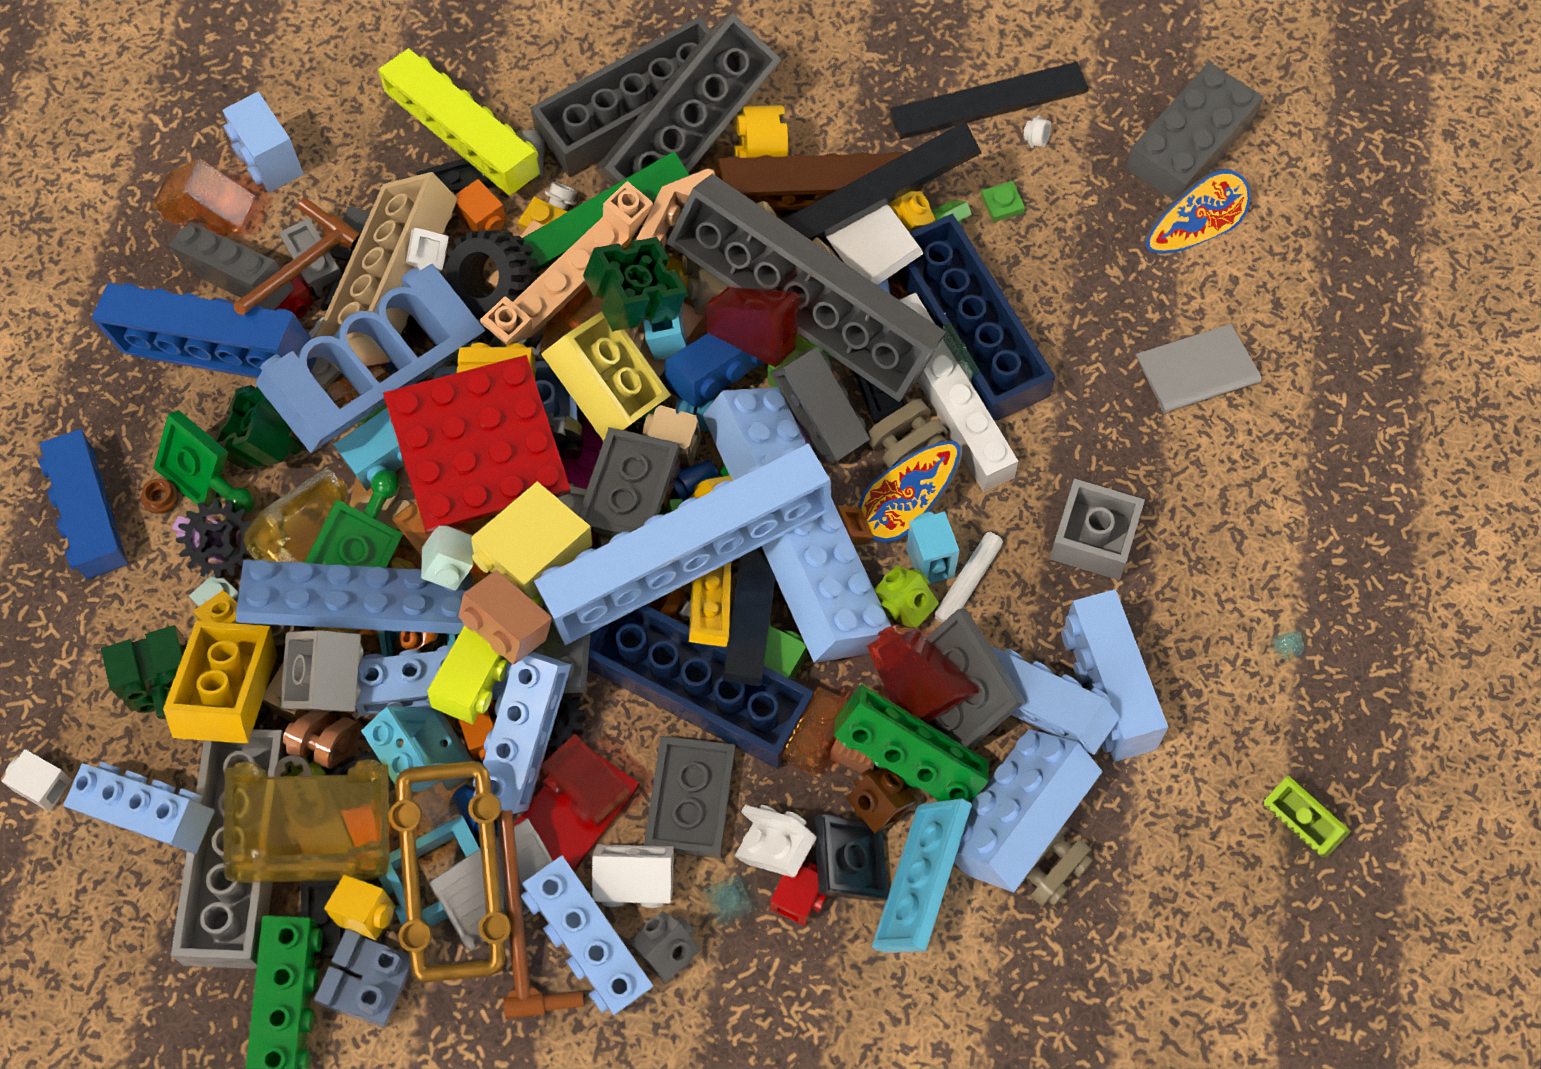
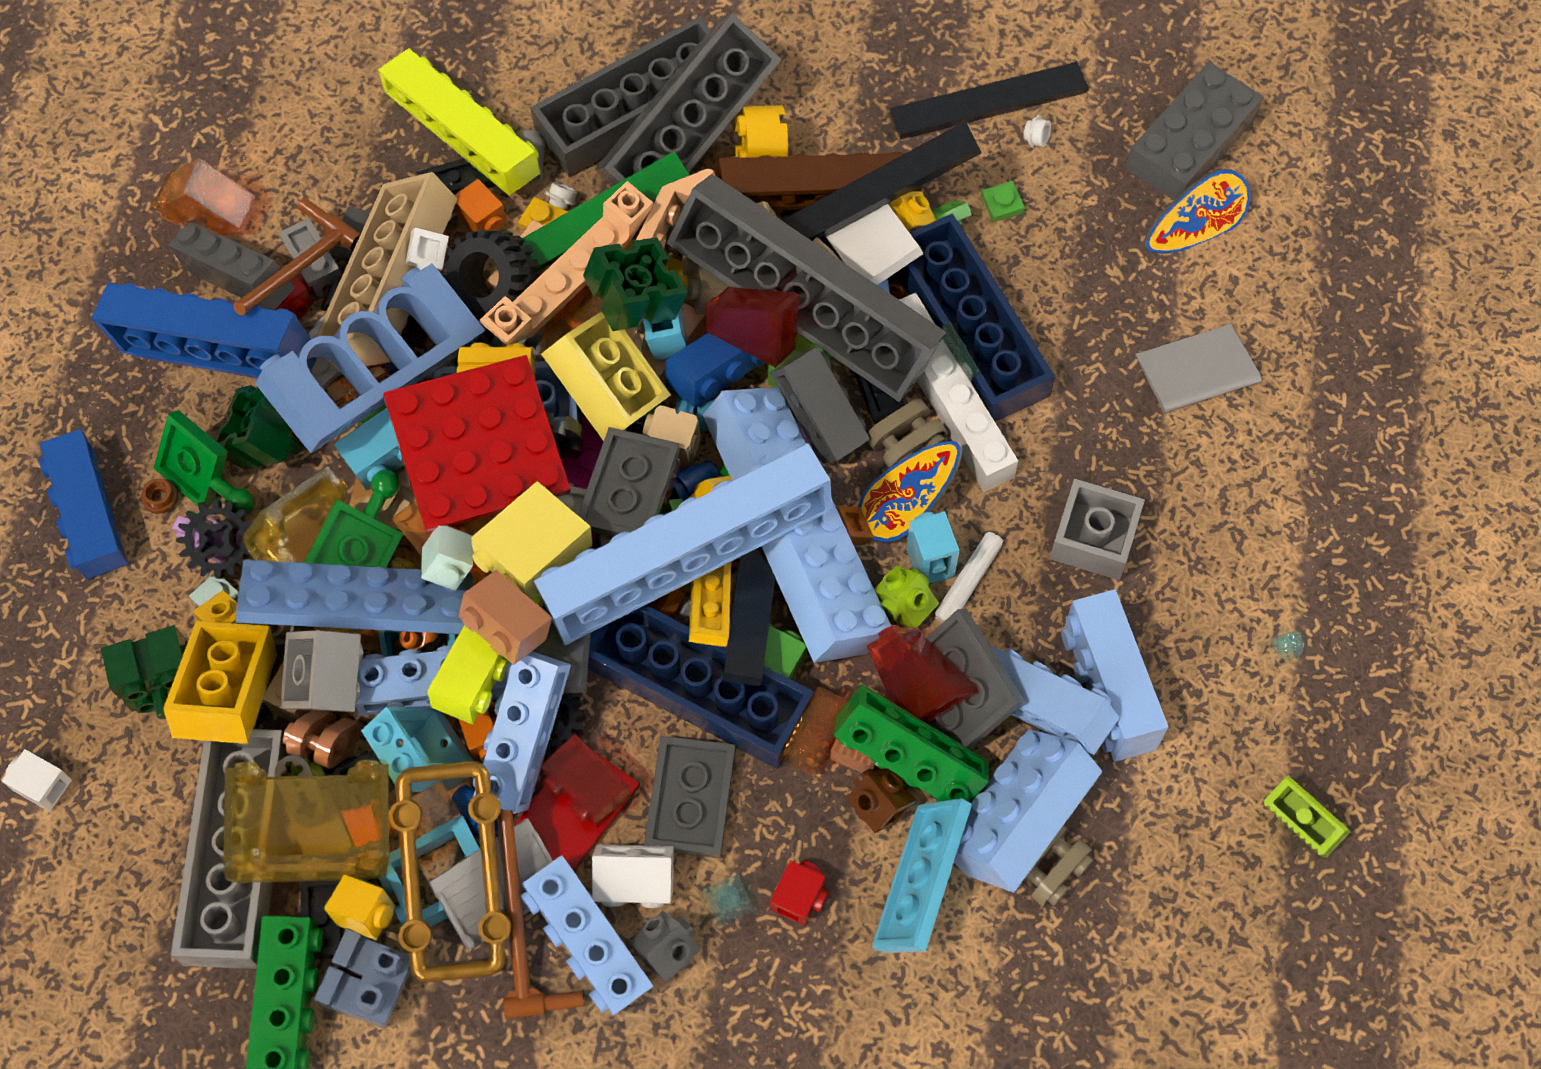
light blue brick [63,761,215,854] -> none
light blue brick [222,92,304,193] -> none
white bracket [735,805,817,878] -> none
black plate [814,814,888,901] -> none

